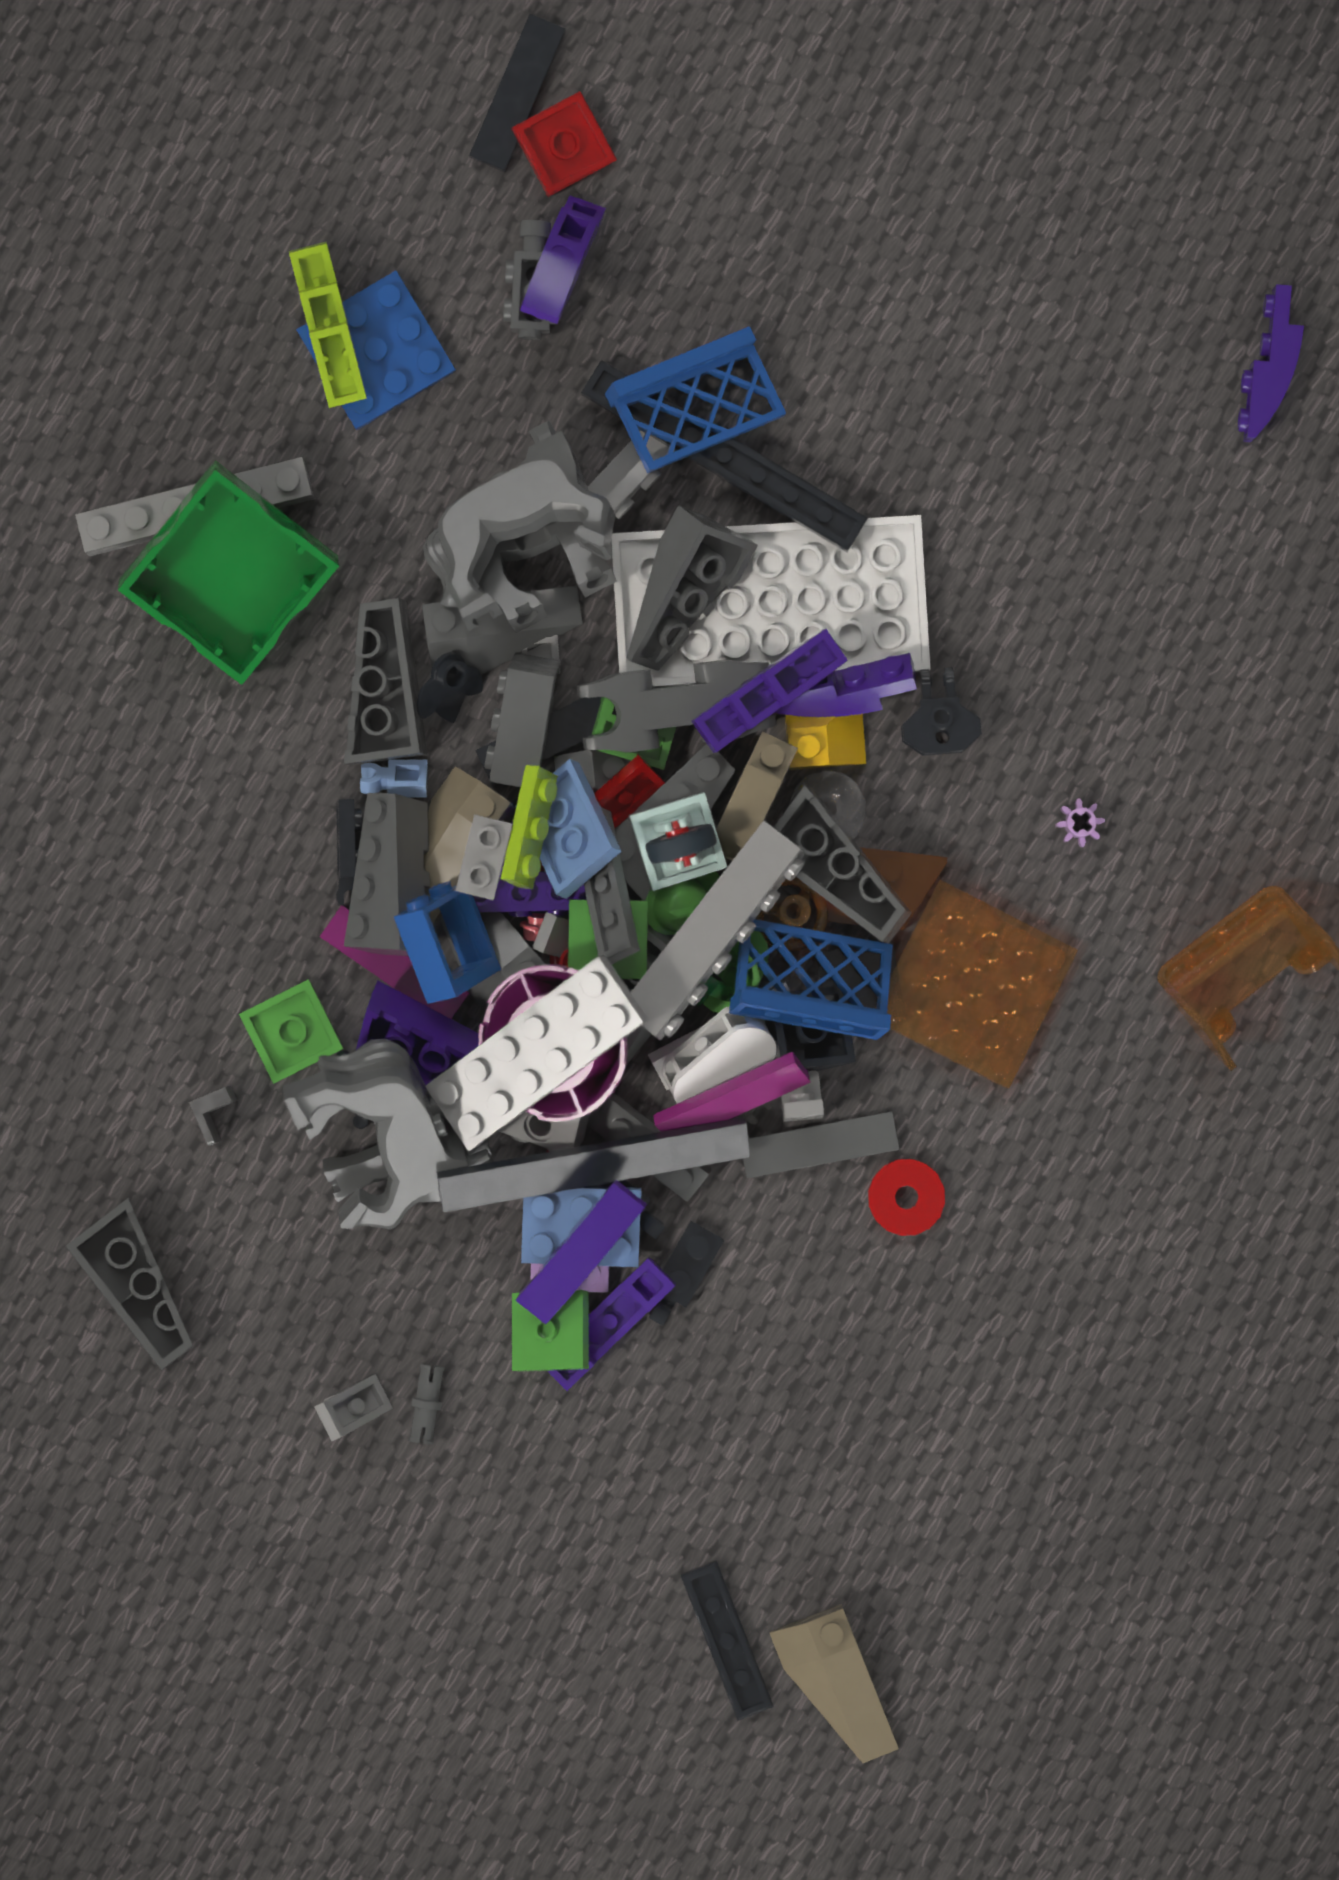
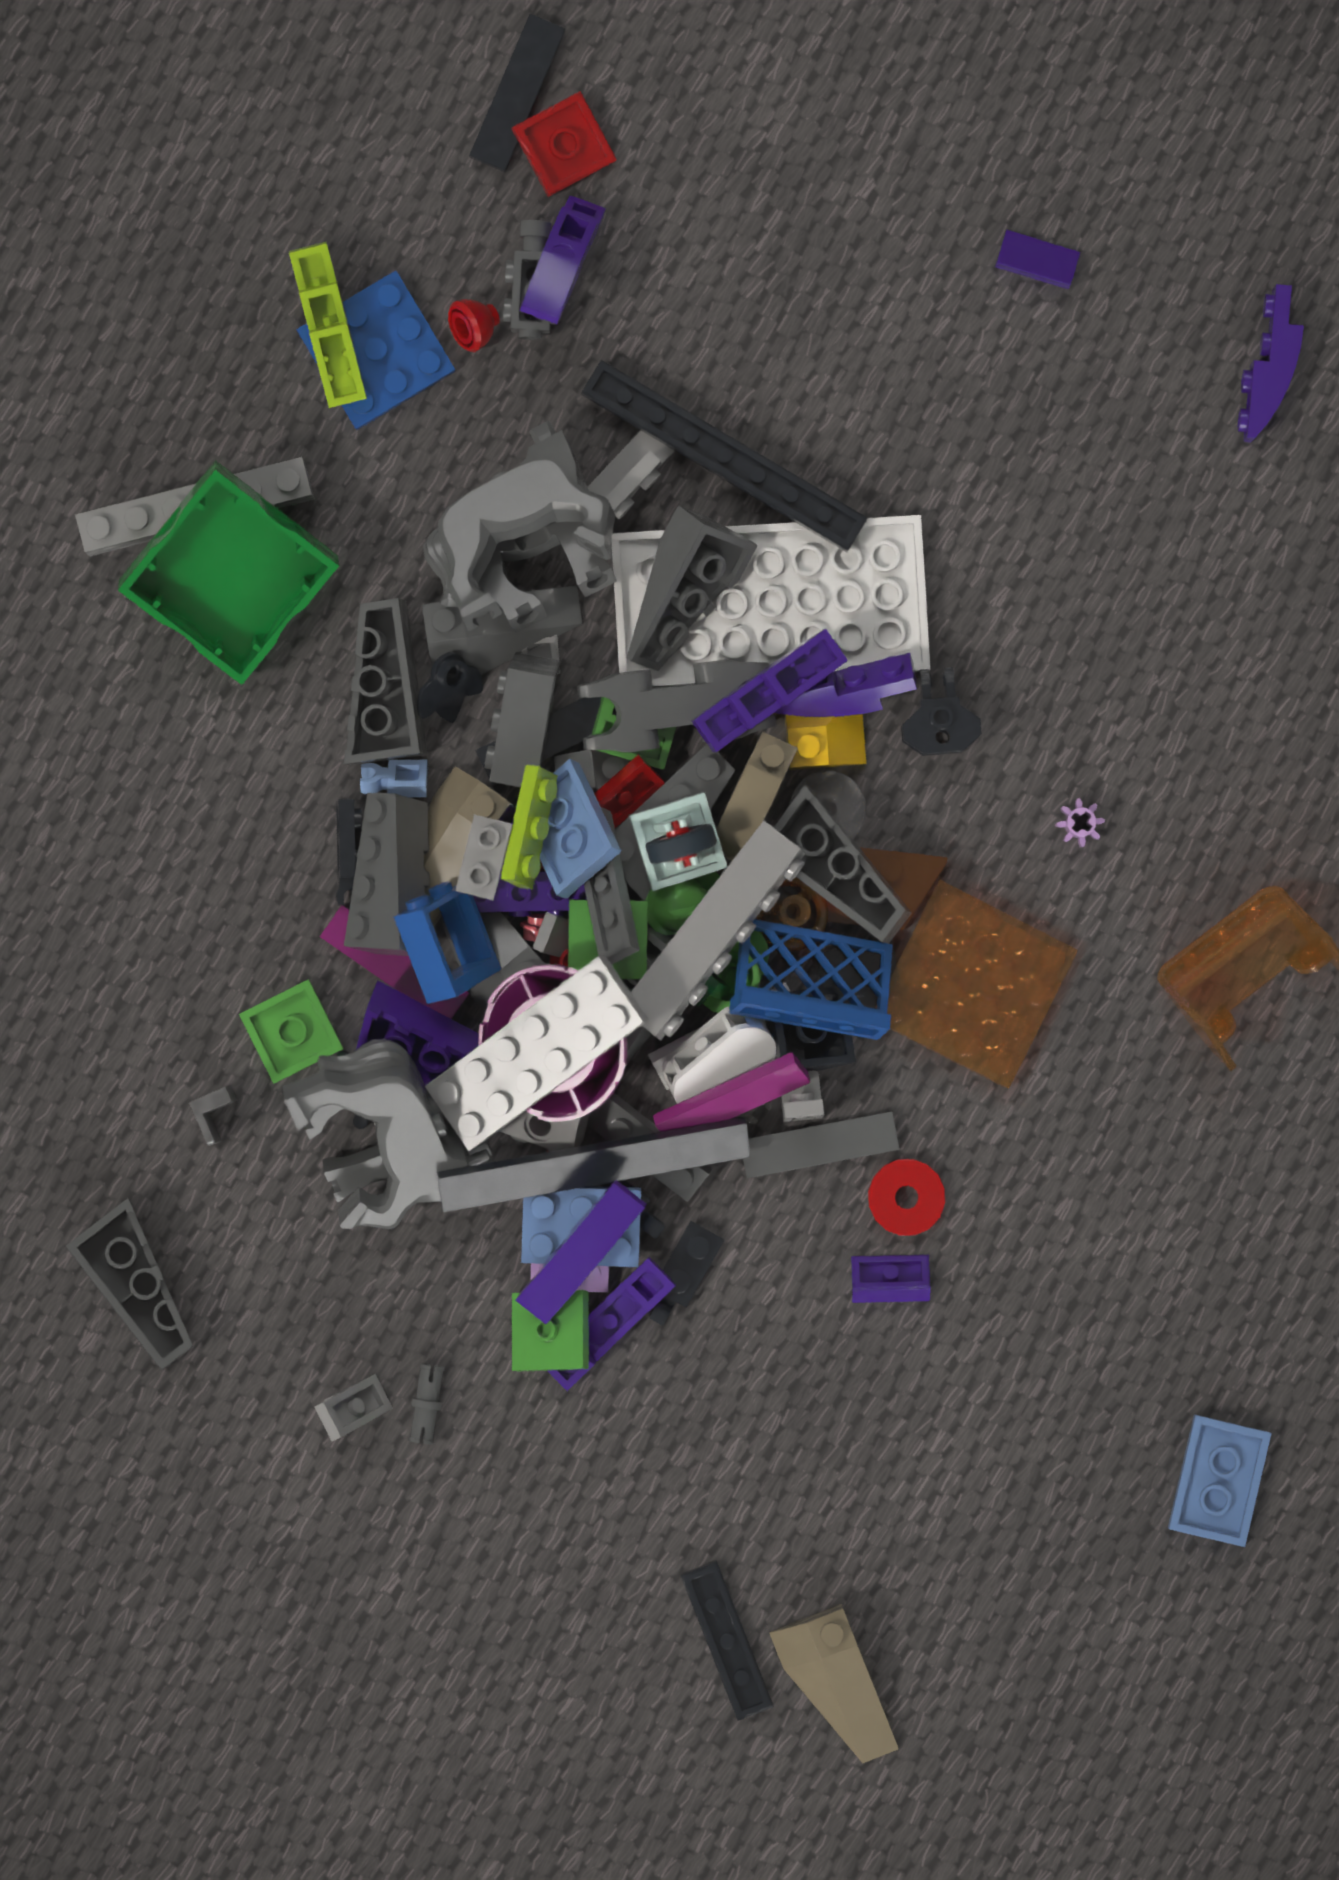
blue fence [605,326,786,473] -> none
none -> red brick [448,299,500,352]
none -> dark purple slope [851,1255,931,1303]
none -> dark purple slope [995,229,1080,290]
none -> medium blue plate [1168,1414,1271,1547]

